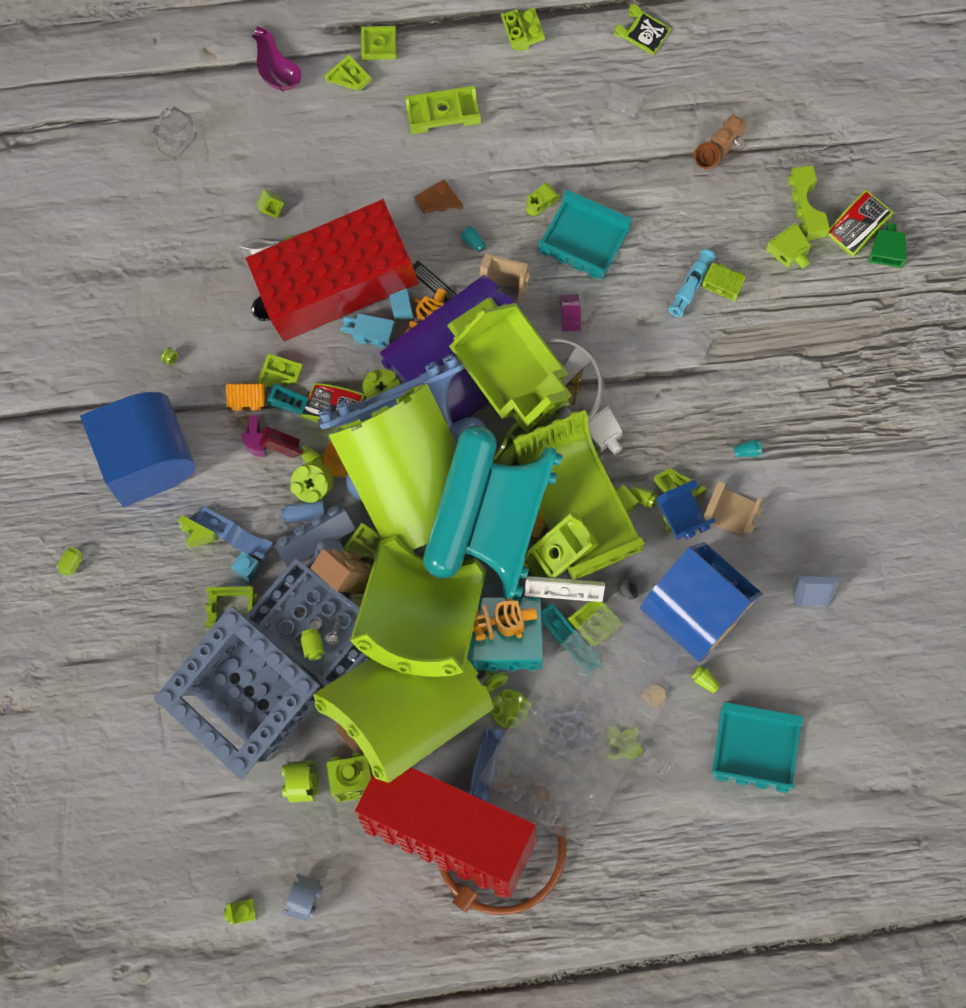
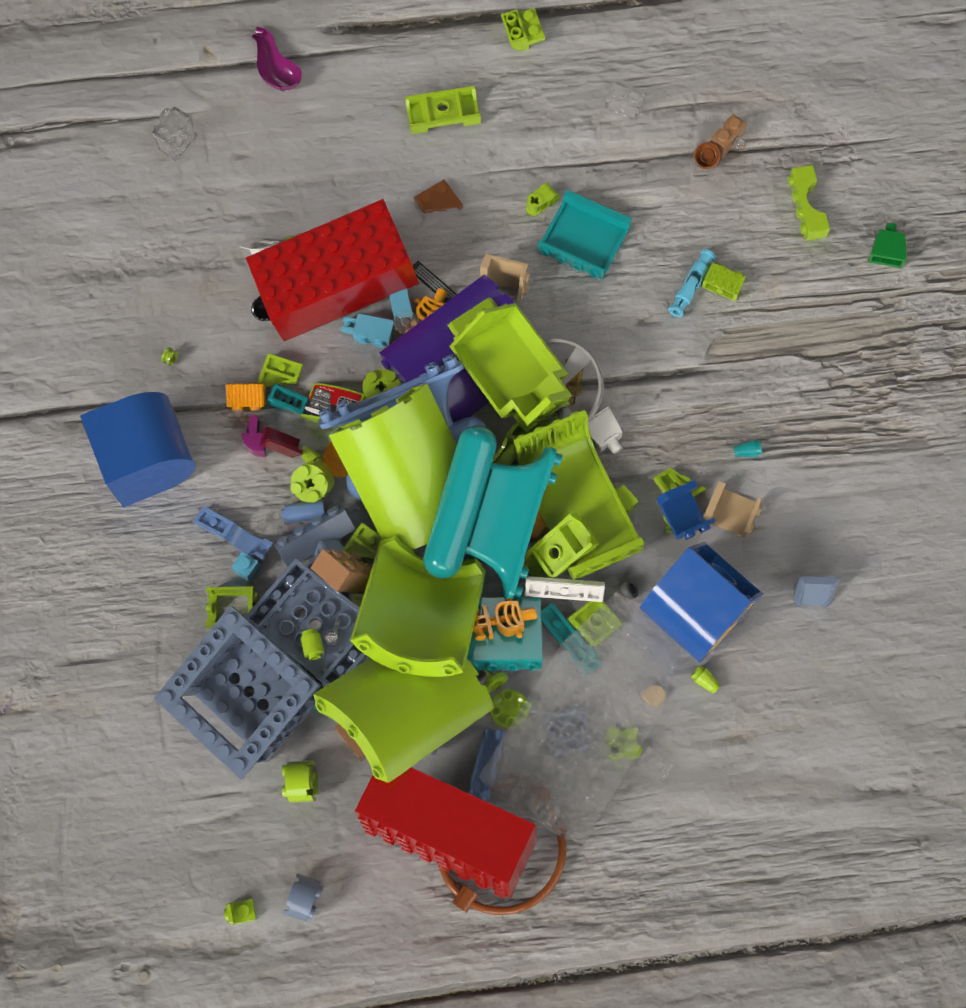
lime brick [56,547,83,577] -> none
lime slope [178,515,217,548] -> none
lime panel [257,189,284,218] -> none
lime wing [324,54,372,92] -> none
lime torso [326,753,373,803] -> none
lime plate [361,26,397,60] -> none
teal cone [460,226,486,253] -> none
magenta brick [560,294,581,331] -> none
flag [614,4,671,56] -> none
lime cone [630,486,659,509] -> none
teal panel [711,702,804,793] -> none
lime torso [766,222,811,269] -> none
slope [827,190,894,257] -> none
none -> clear piece [393,310,419,334]

